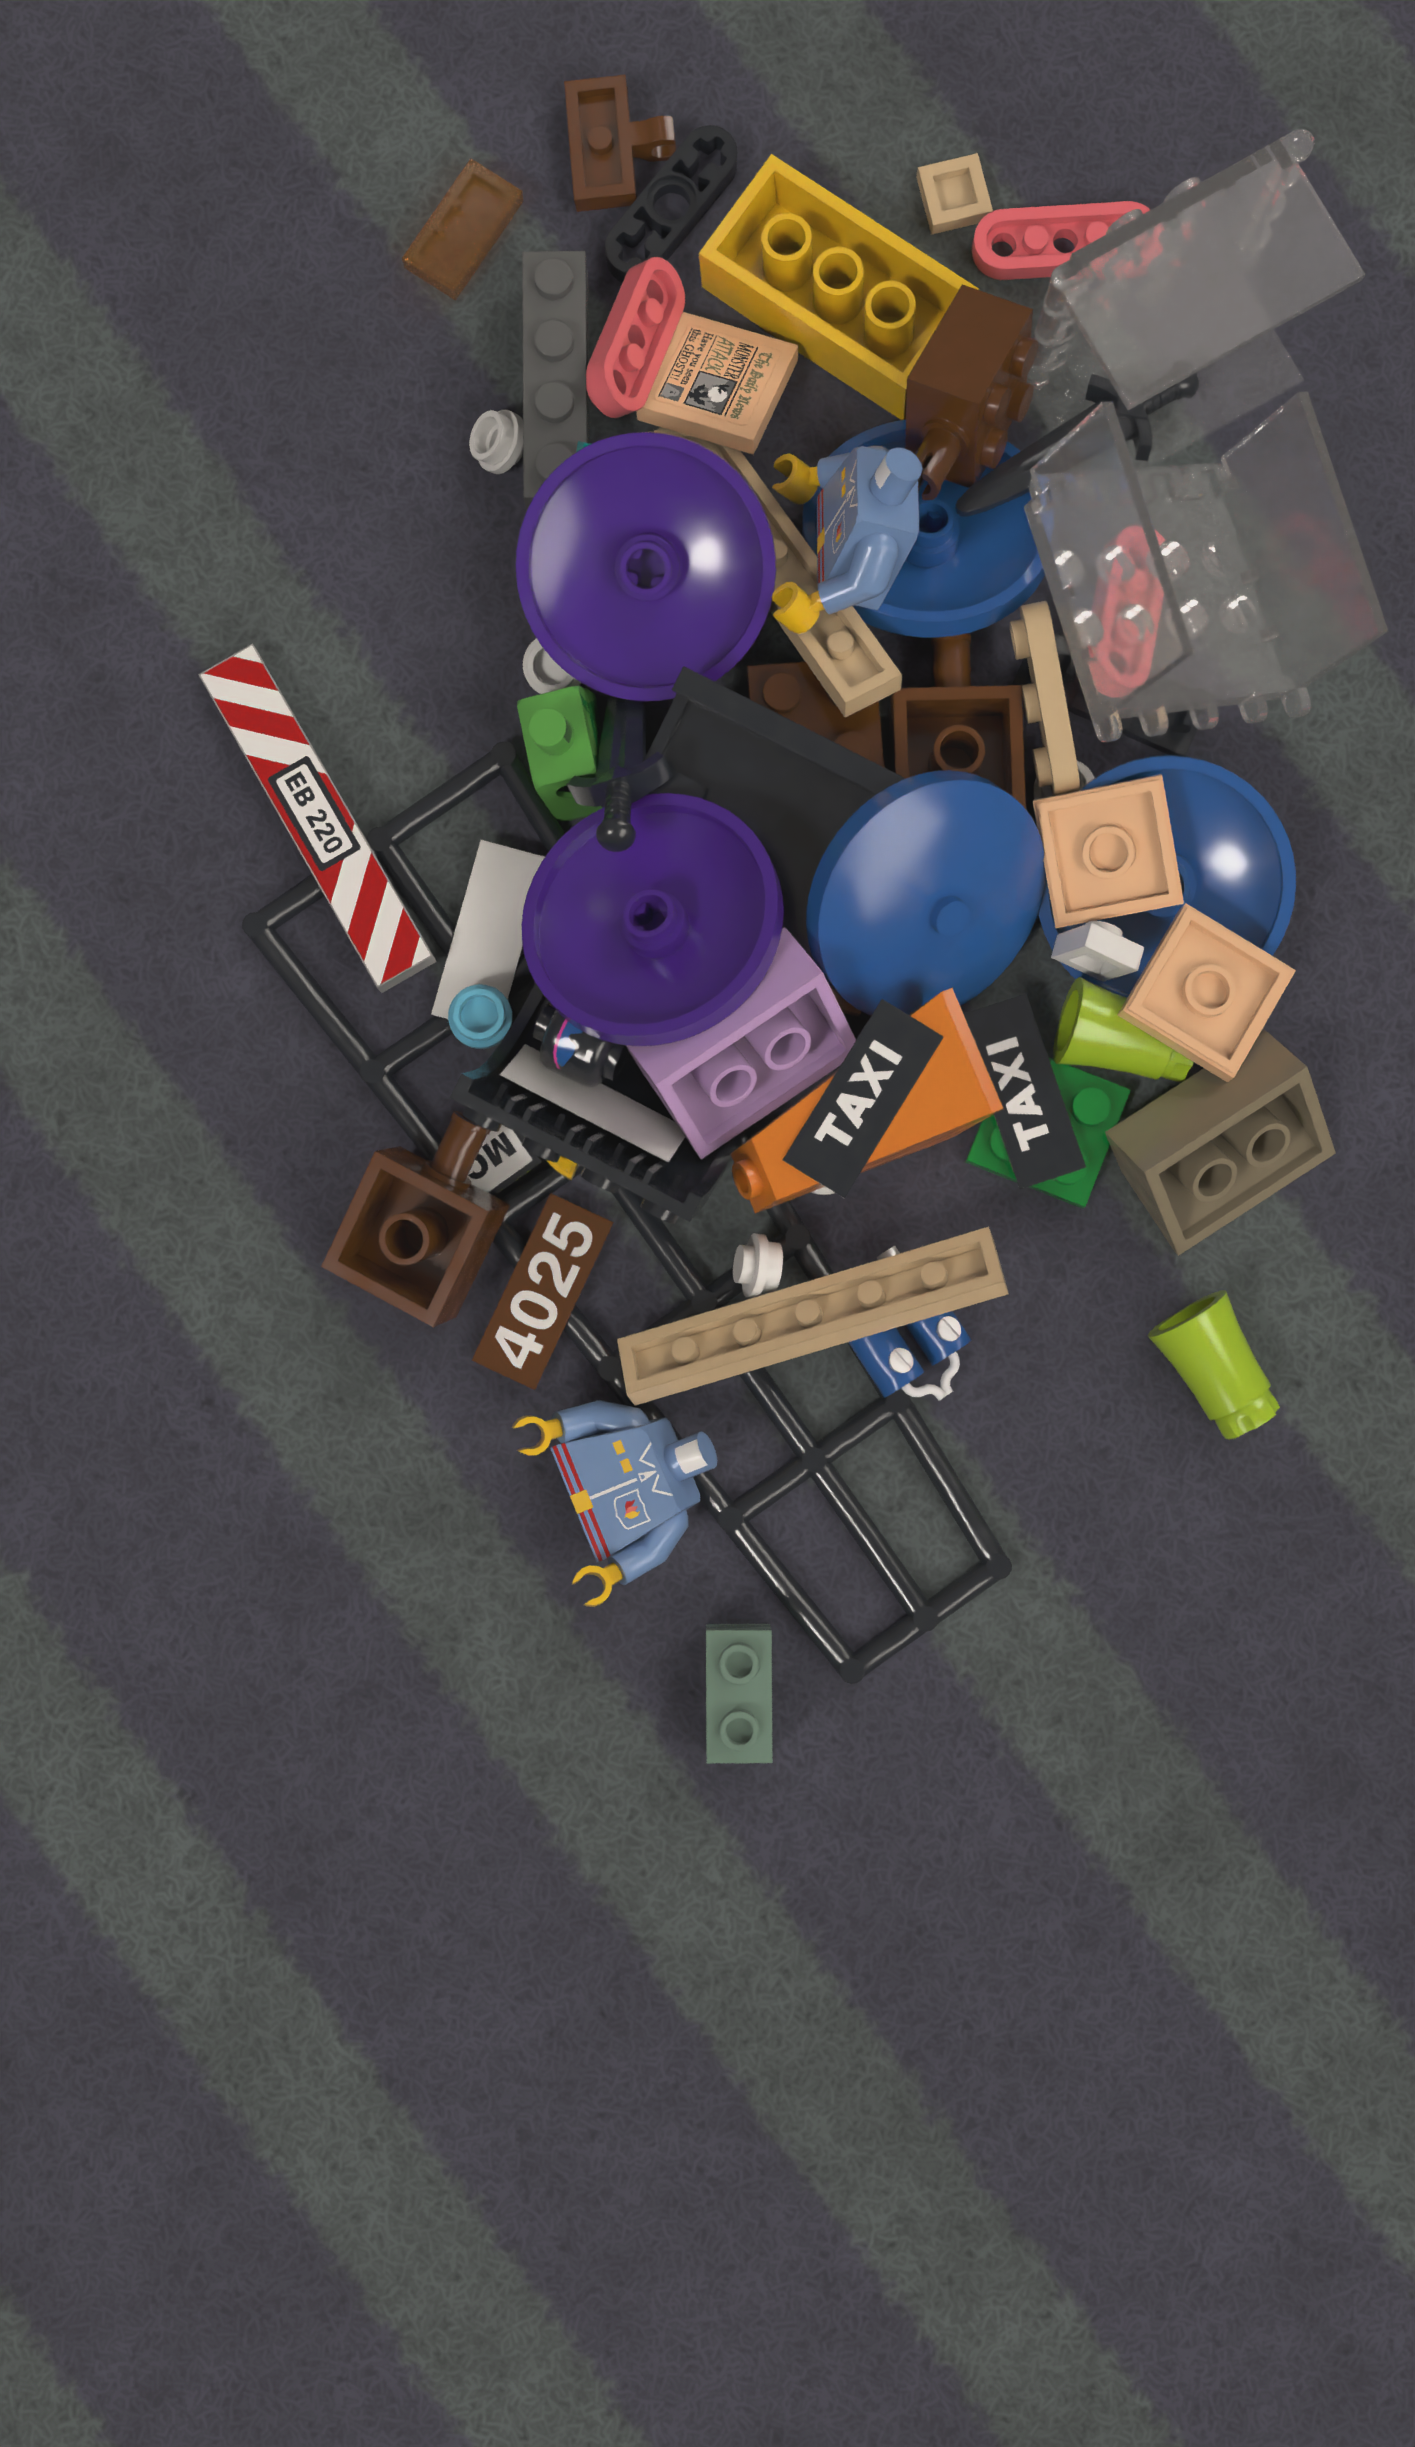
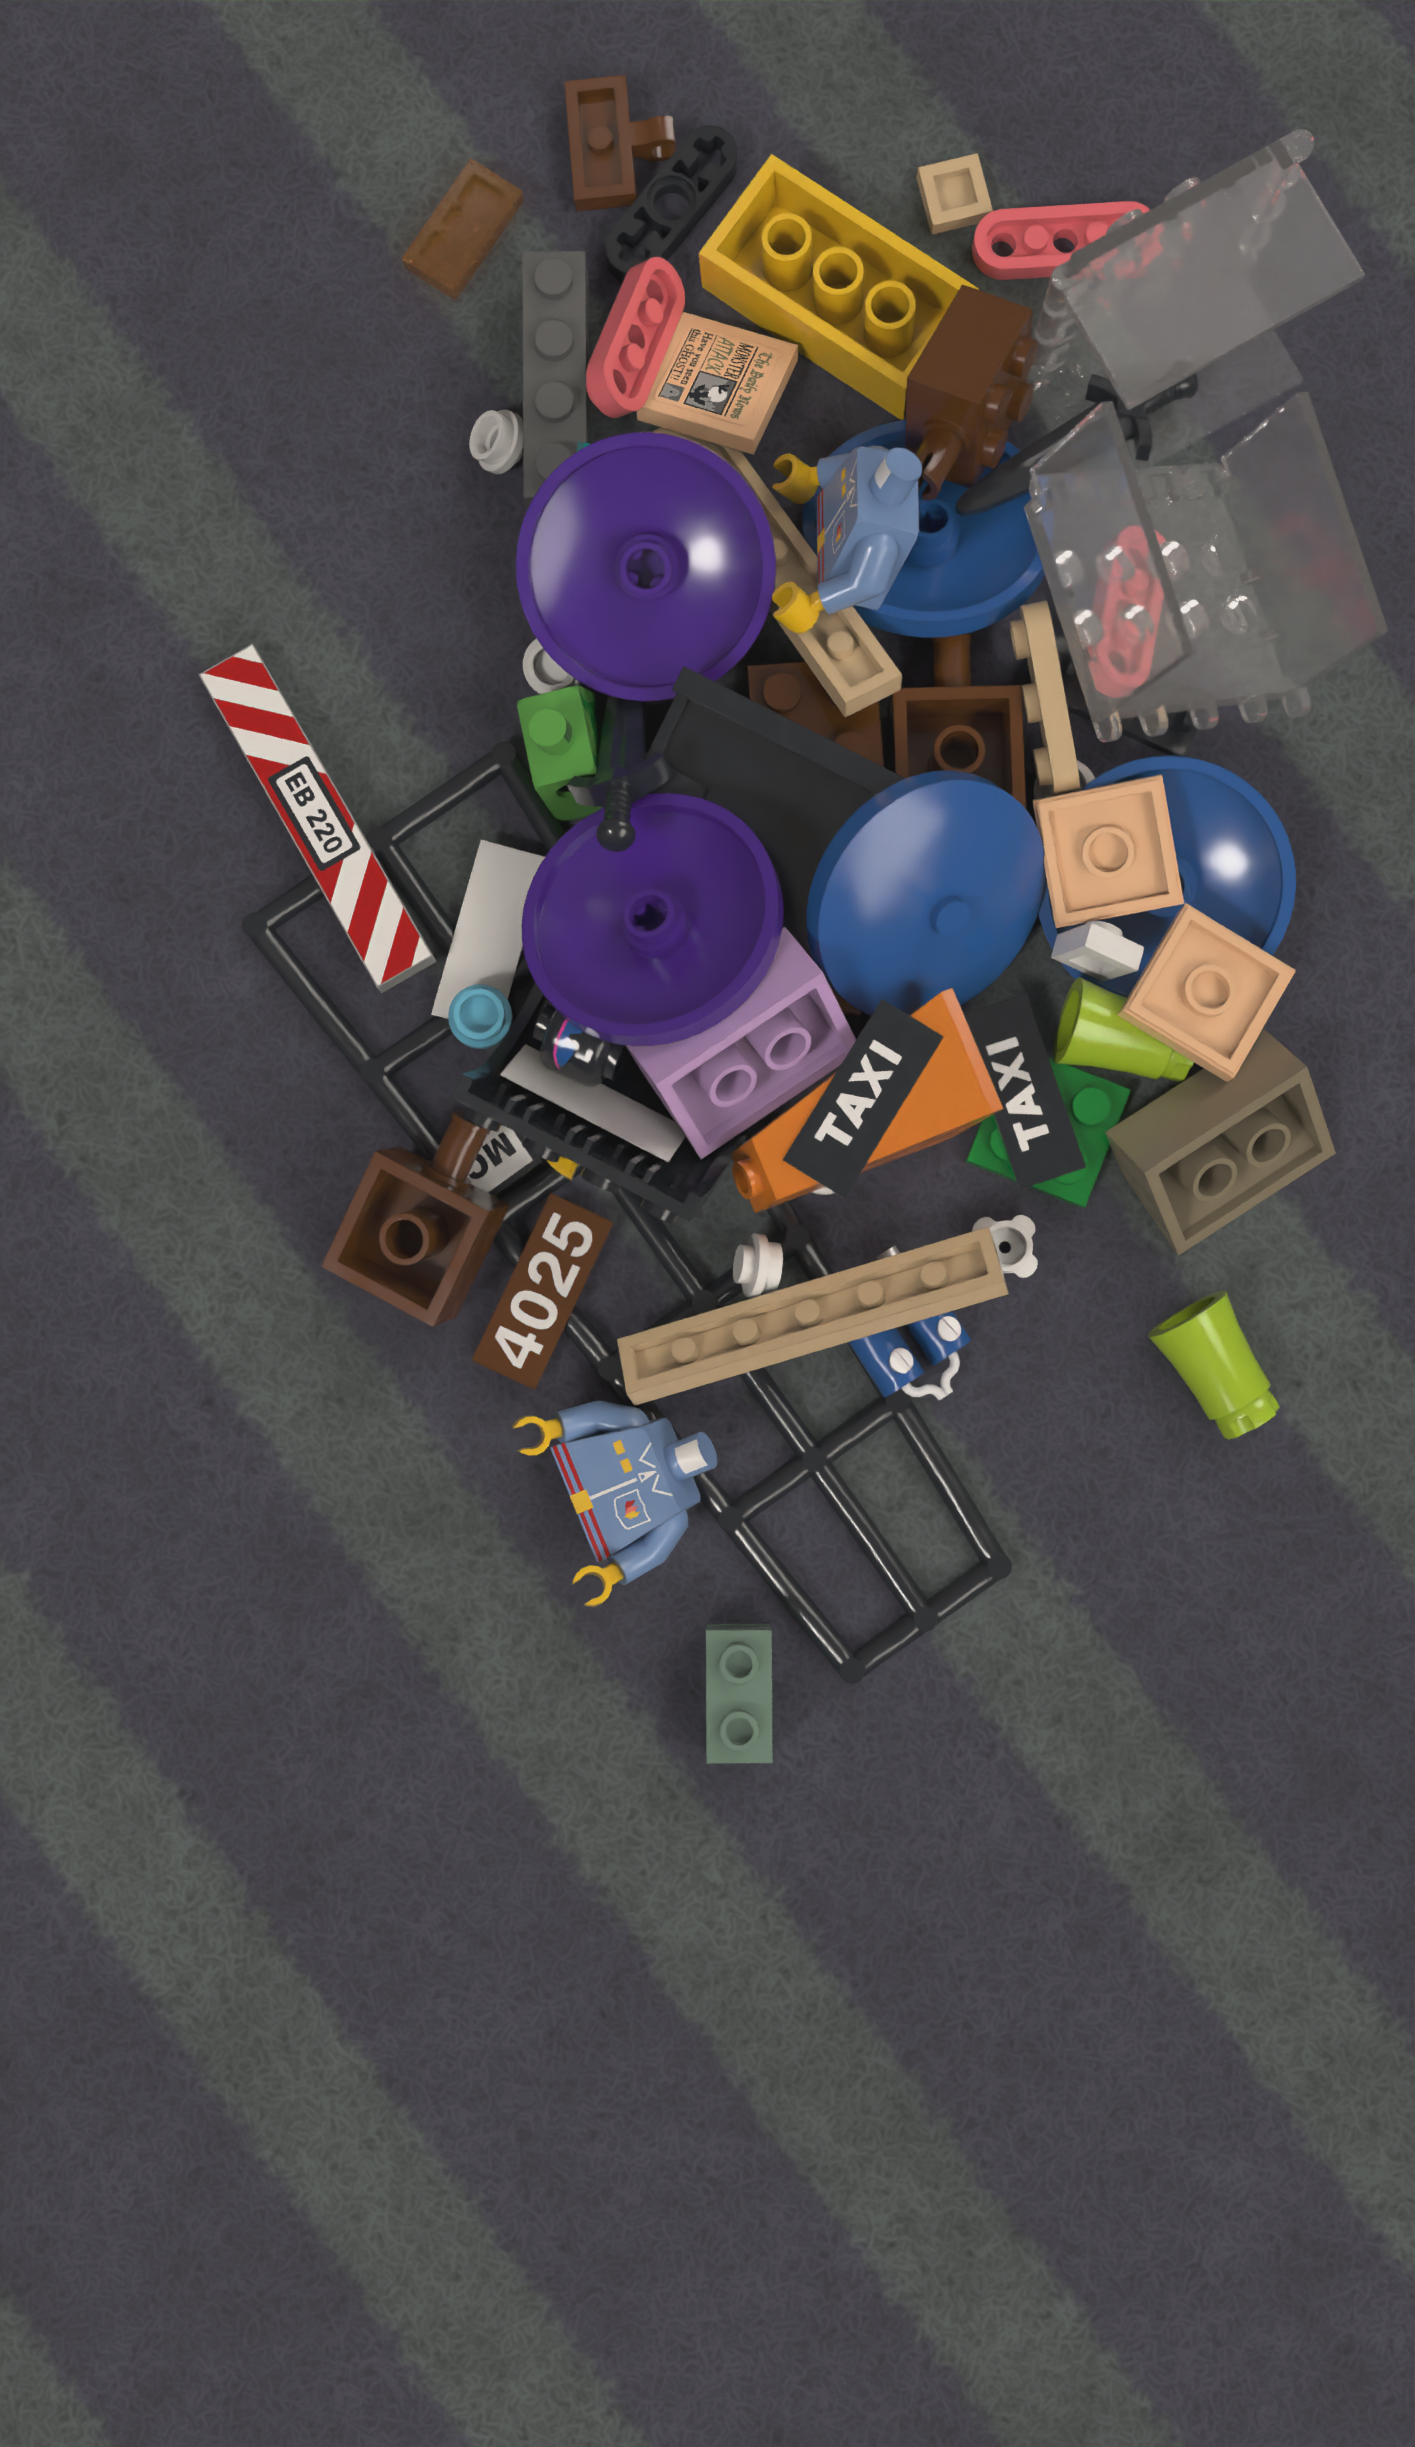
none -> white plate [972,1215,1038,1278]

